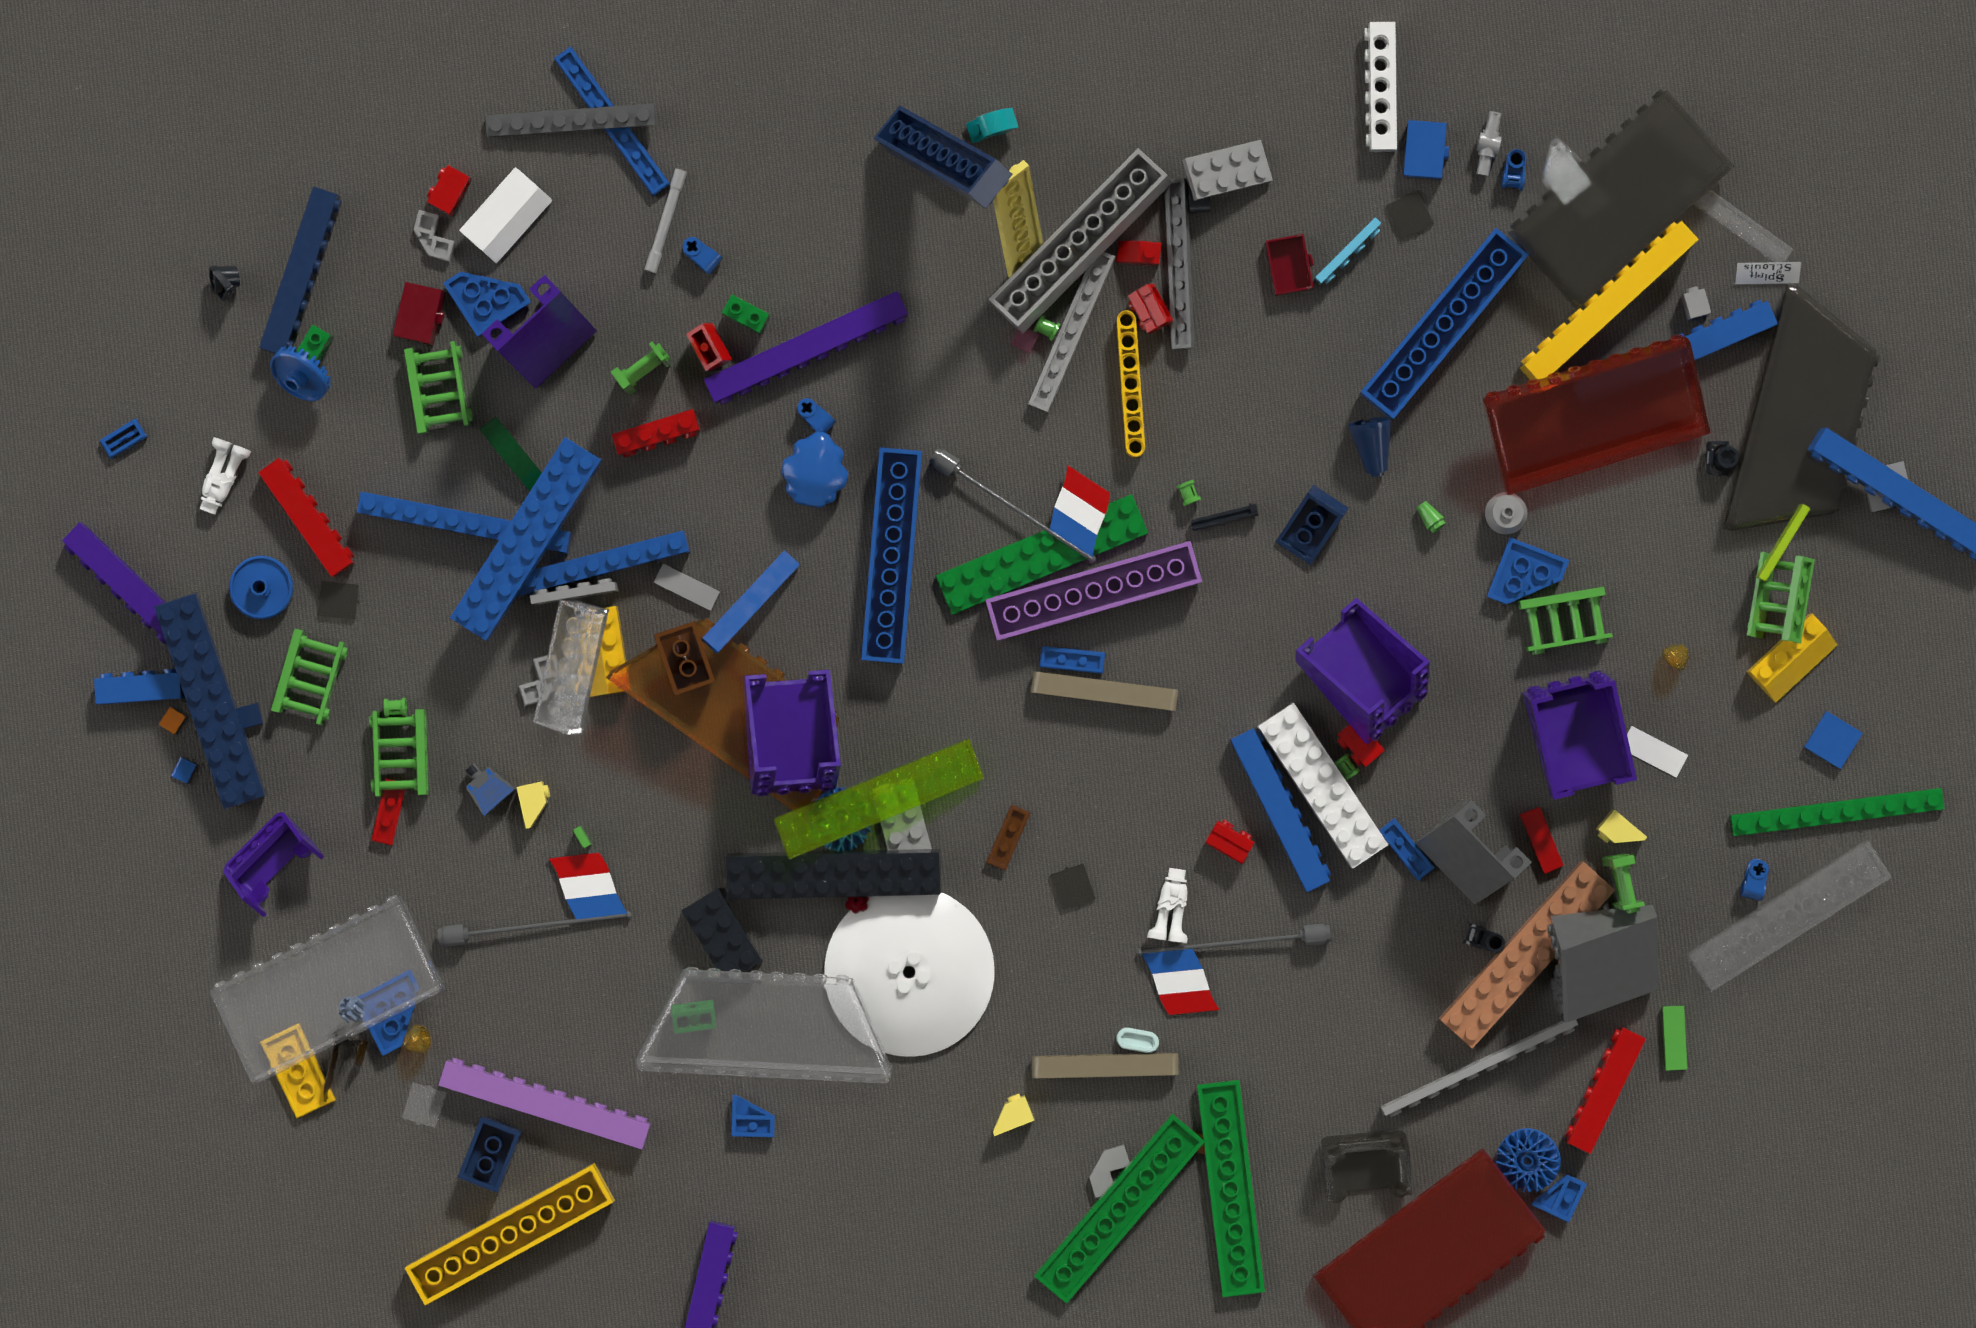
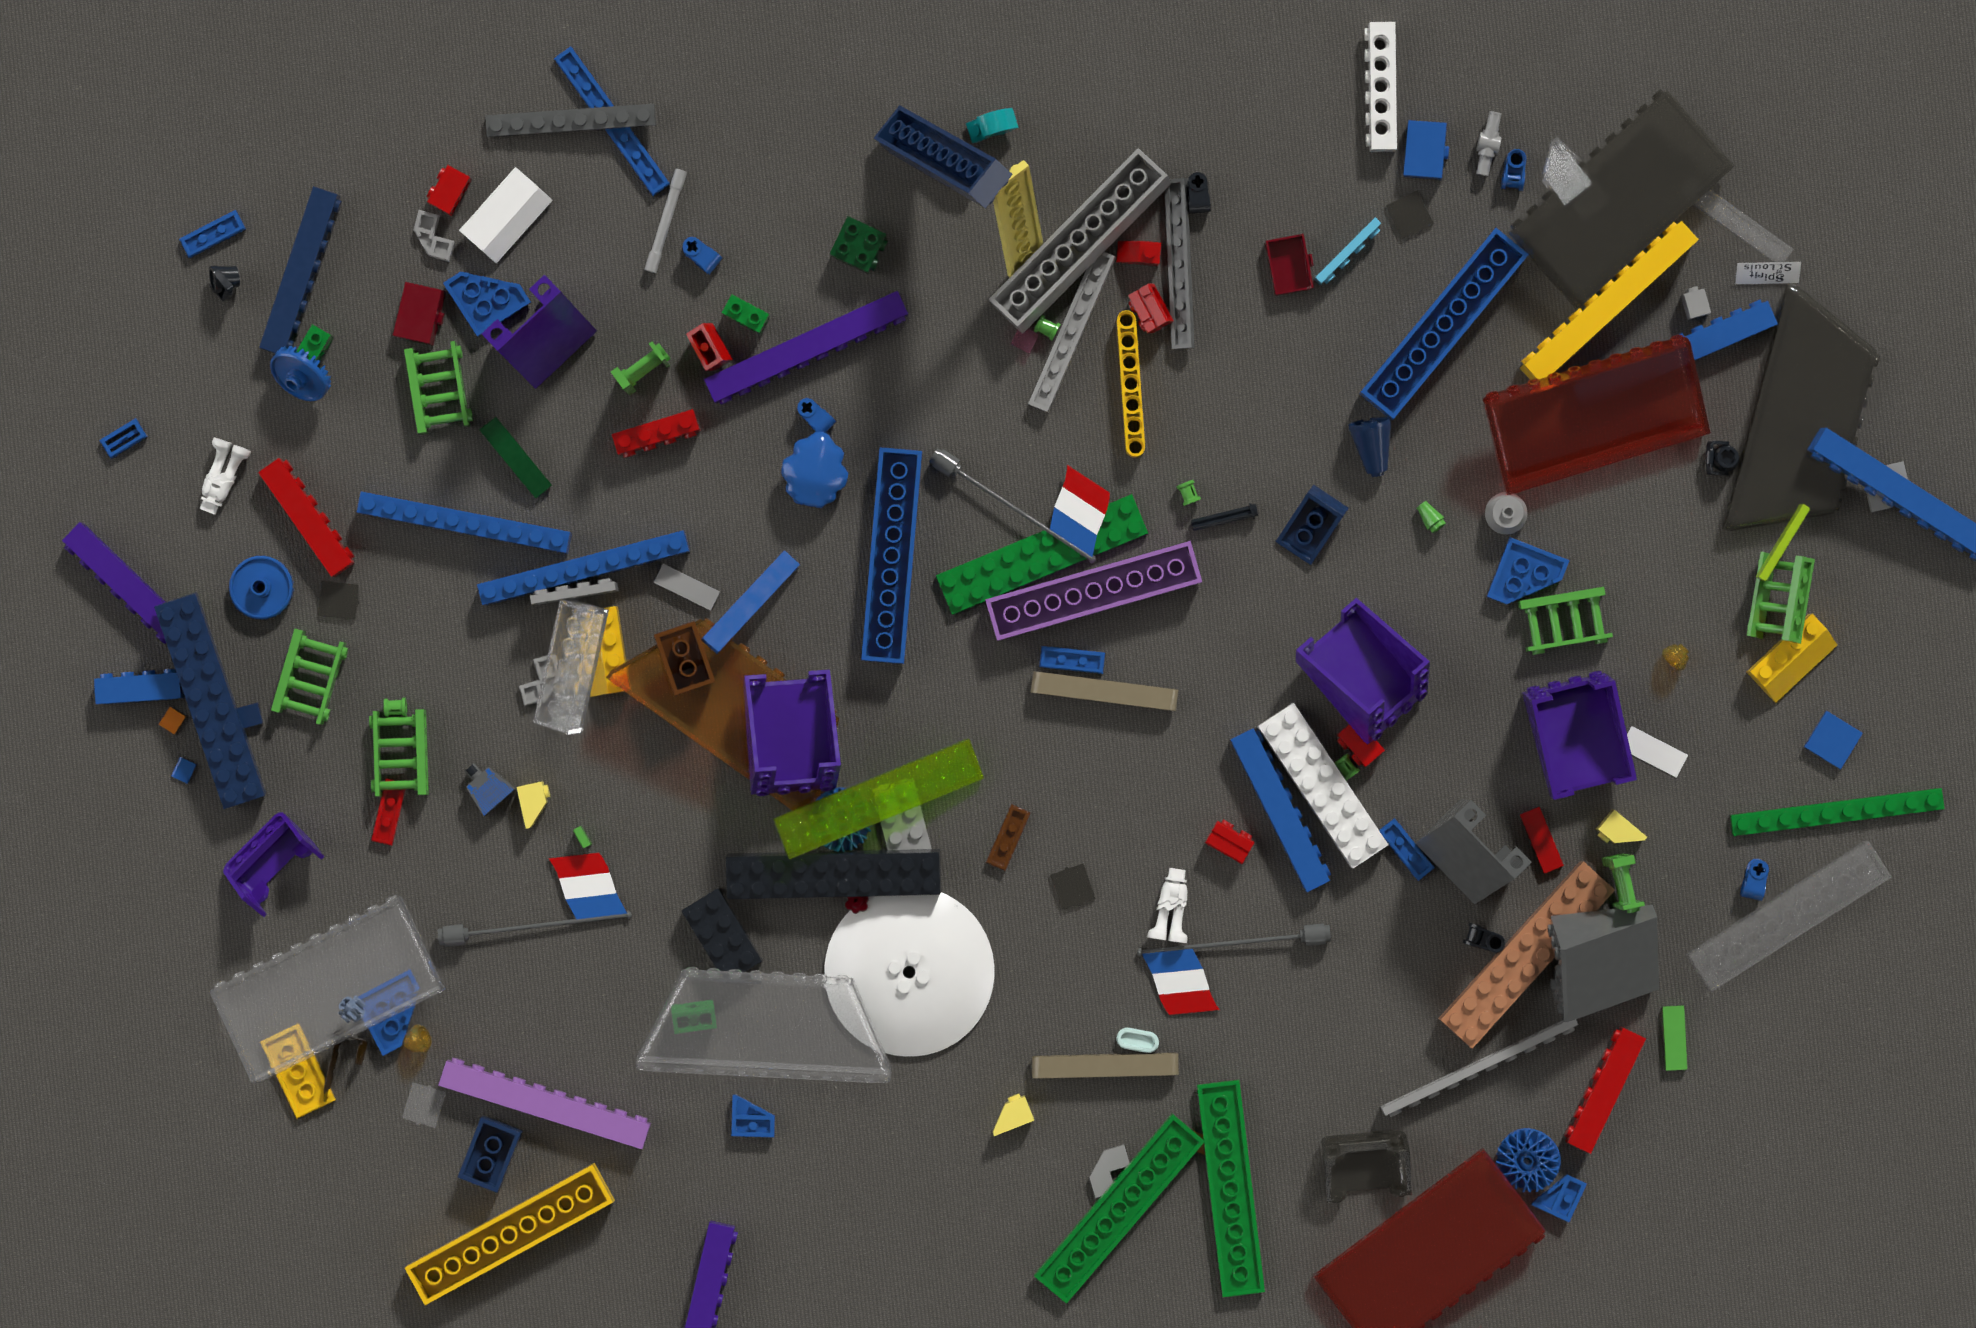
blue brick [450,437,603,641] -> none
light grey plate [1182,140,1273,201] -> none
none -> blue tile [179,210,246,258]
none -> dark green brick [829,216,888,274]

